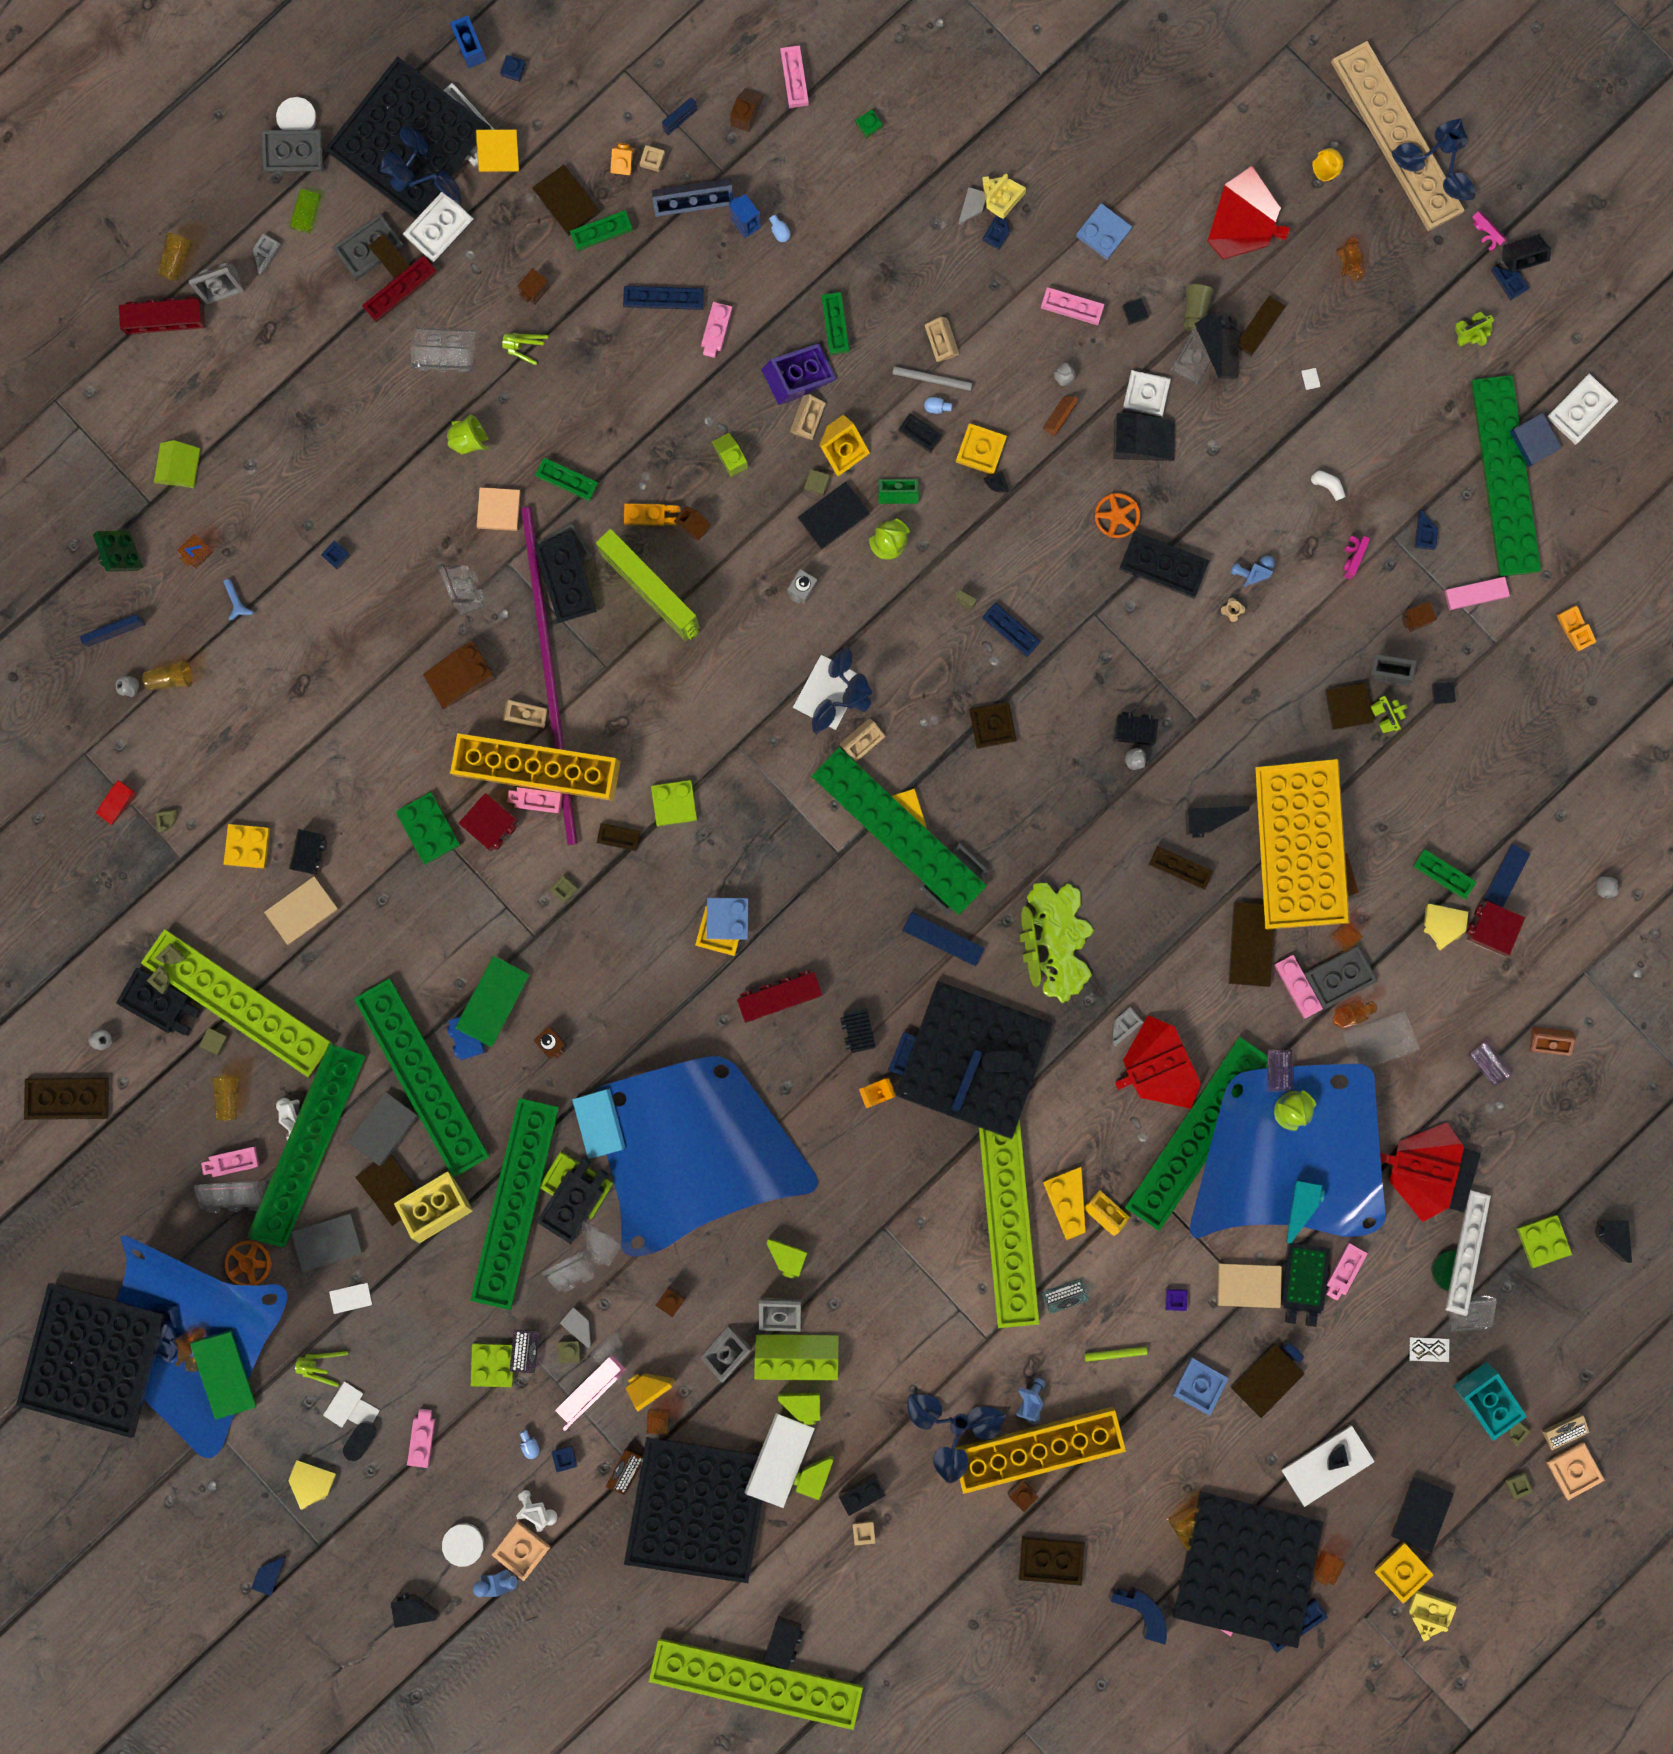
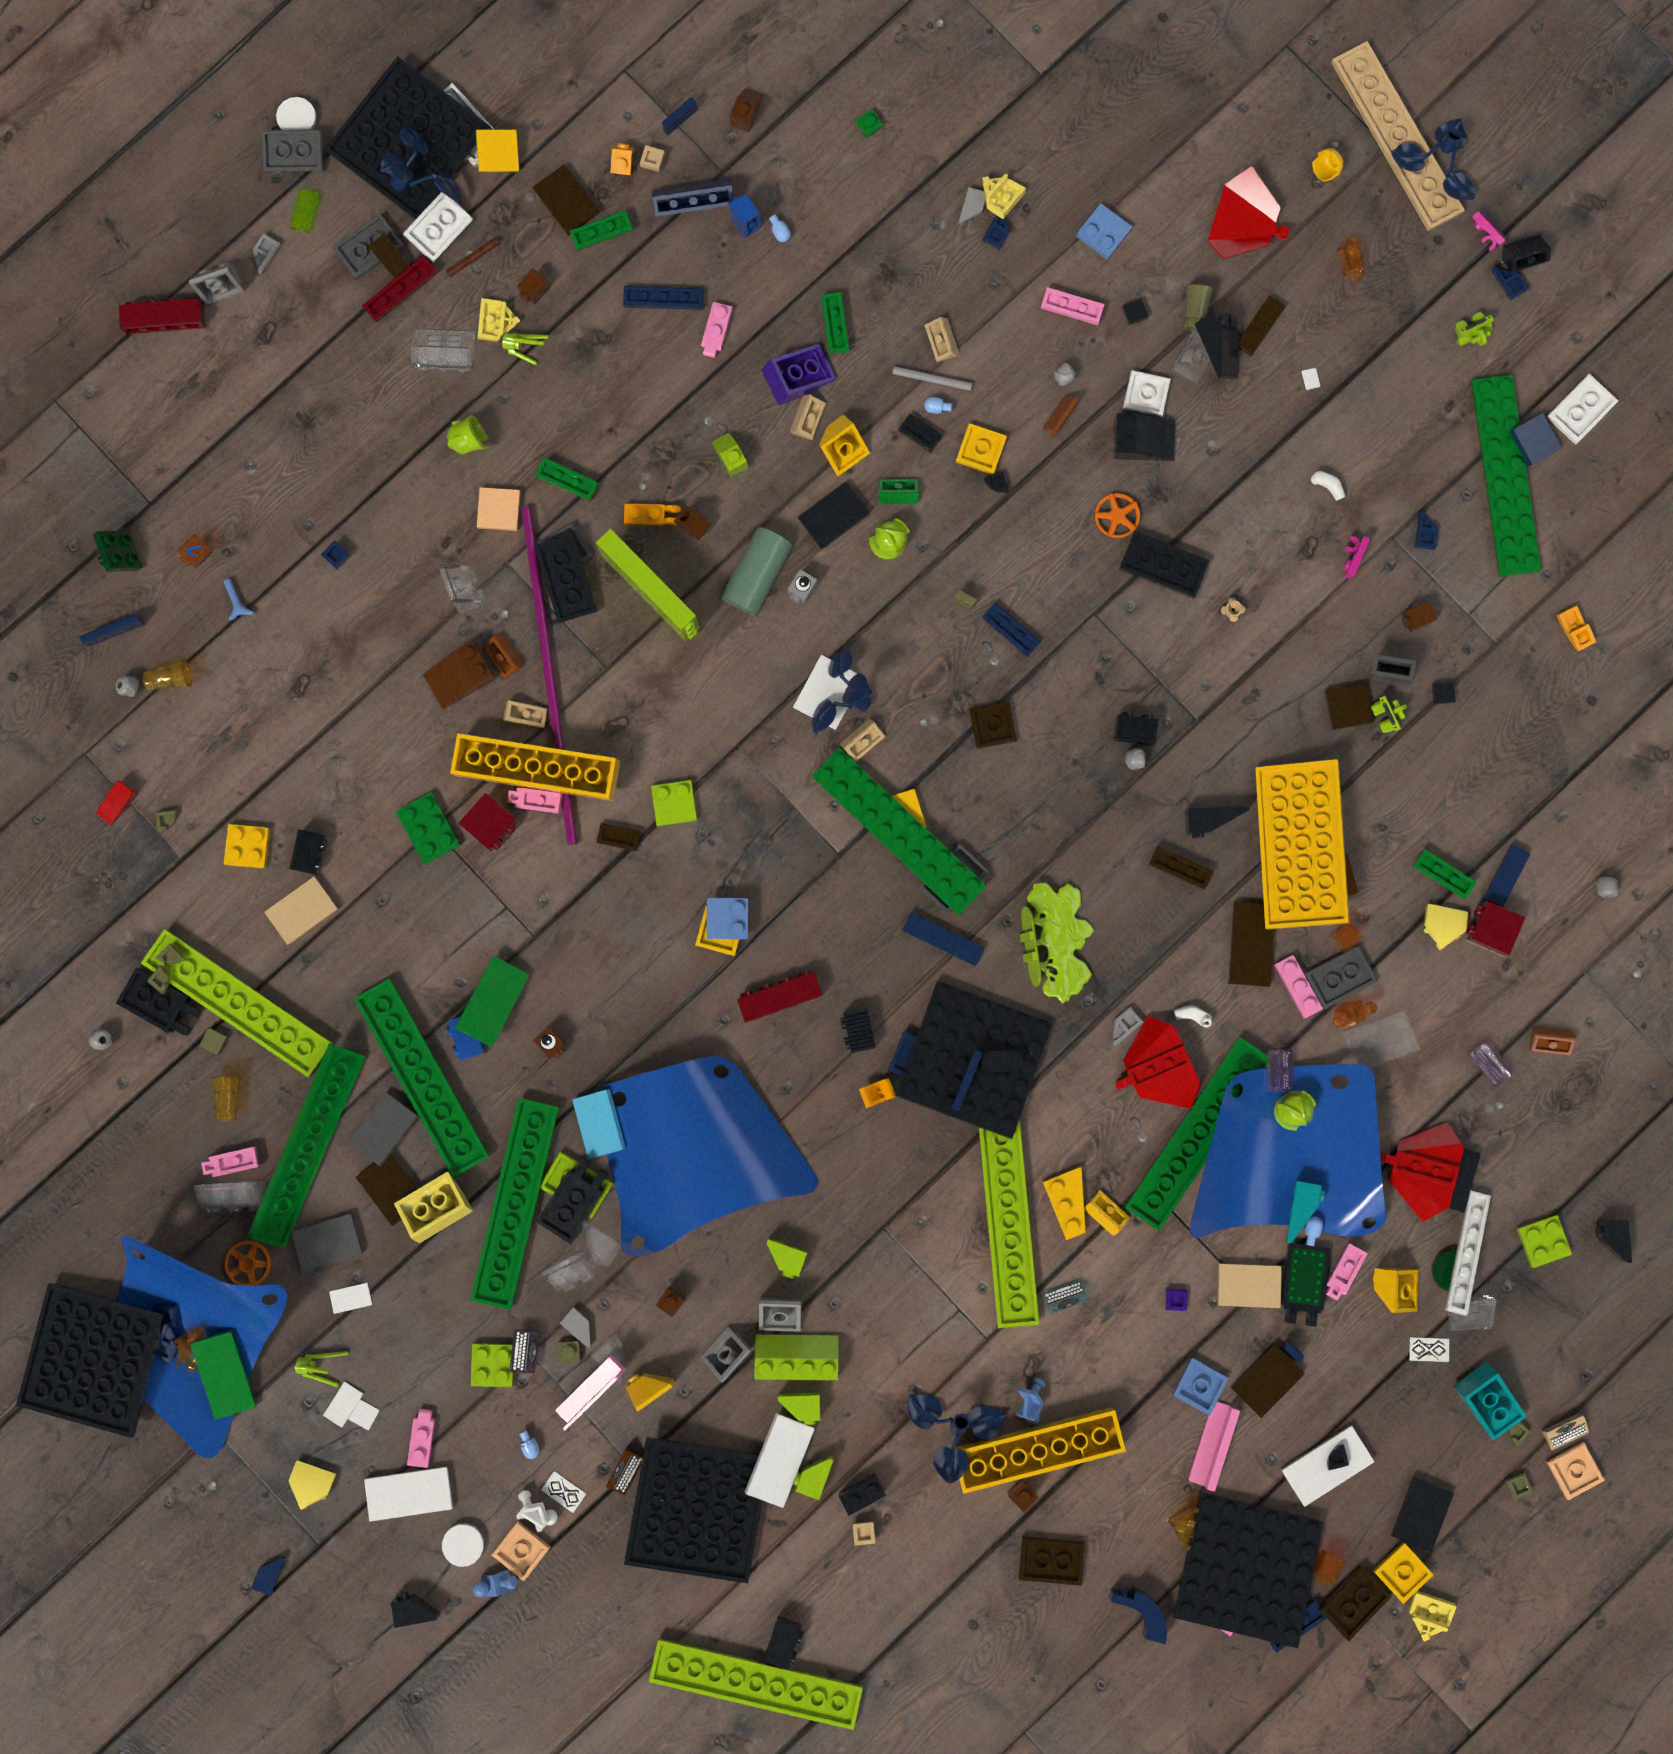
dark brown tile [24,1078,109,1120] -> none
lime slope [154,440,201,488] -> none
clear yellow plant [158,232,194,281] -> none
white piece [276,1098,299,1140] -> none
black tile [343,1421,377,1461] -> none
blue brick [450,16,486,68] -> none
dark blue plate [500,55,526,82] -> none
olive tile [550,875,579,904] -> none
dark blue plate [551,1445,578,1473] -> none
clear orange brick [646,1409,670,1434] -> none
bright pink plate [780,45,809,108] -> none
olive tile [804,469,830,496] -> none
lime bar [1084,1346,1147,1362] -> none
medium blue piece [1230,556,1275,588] -> none
bright pink tile [1444,577,1510,611] -> none
none -> white tile [364,1466,453,1522]
none -> copper bar [445,237,499,277]
none -> light yellow slope [477,298,520,341]
none -> dark orange slope [482,634,525,679]
none -> white sticker [541,1471,586,1513]
none -> sand green brick [720,527,793,617]
none -> white arm [1173,1005,1213,1028]
none -> bright pink panel [1188,1401,1240,1492]
none -> light blue cylinder [1305,1217,1323,1246]
none -> dark brown tile [1318,1564,1392,1642]
none -> yellow slope [1373,1268,1419,1313]

